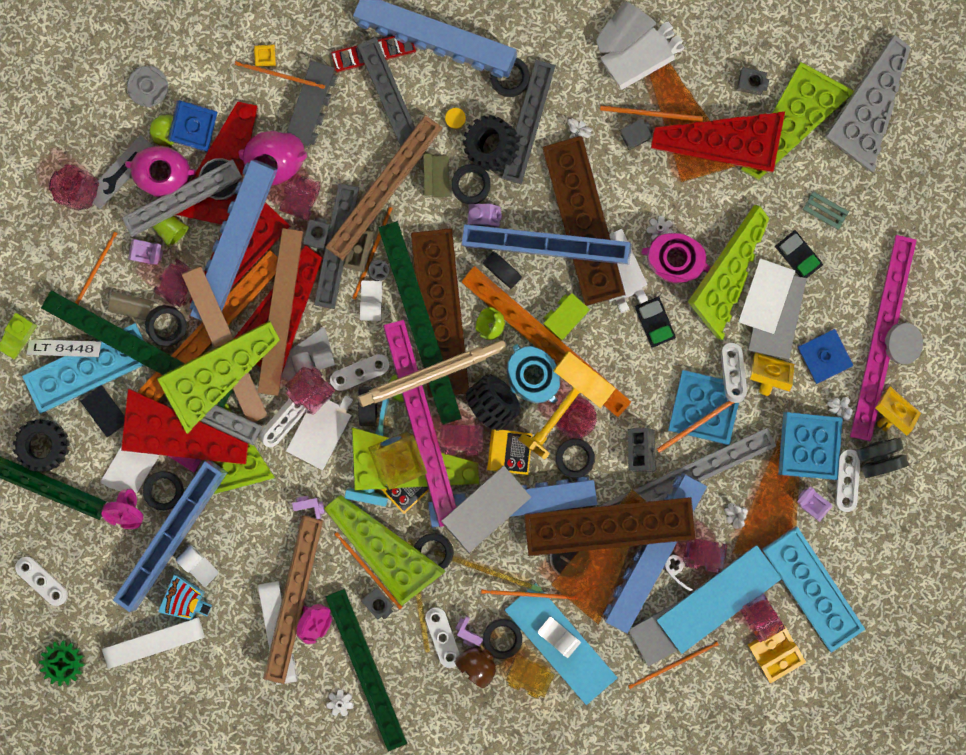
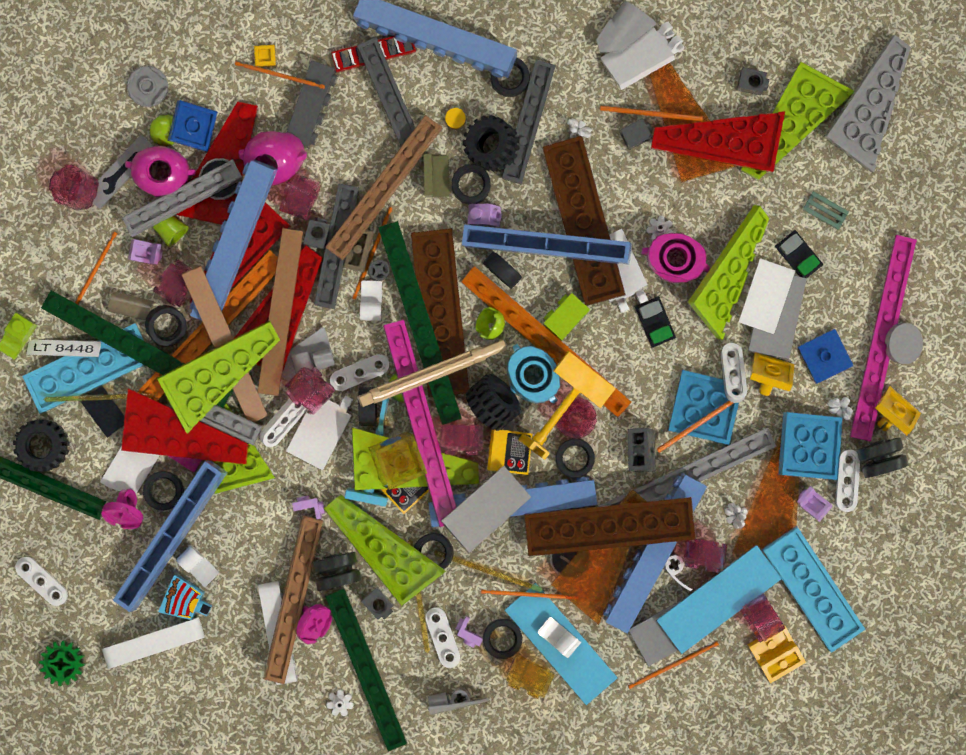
orange piece [334,532,402,610] -> none
reddish brown cylinder [454,648,496,689] -> none
none -> clear yellow axle [43,392,160,402]
none -> pearl dark grey wheel [311,551,362,591]
none -> light grey panel [428,688,489,715]

